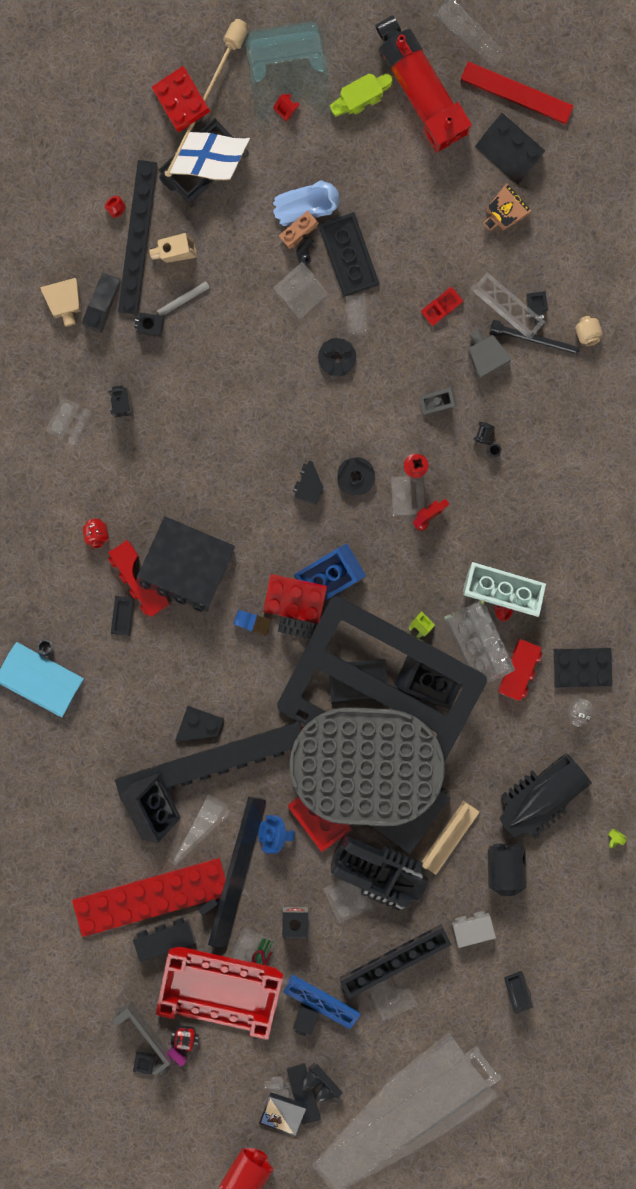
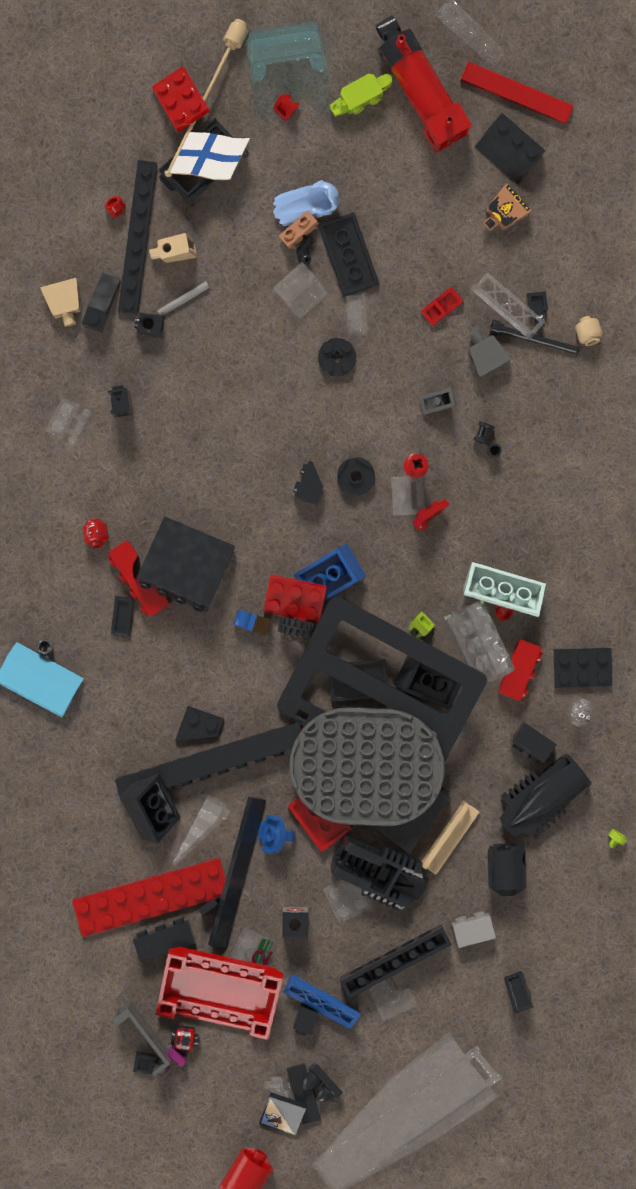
none -> black hinge [510,722,557,763]

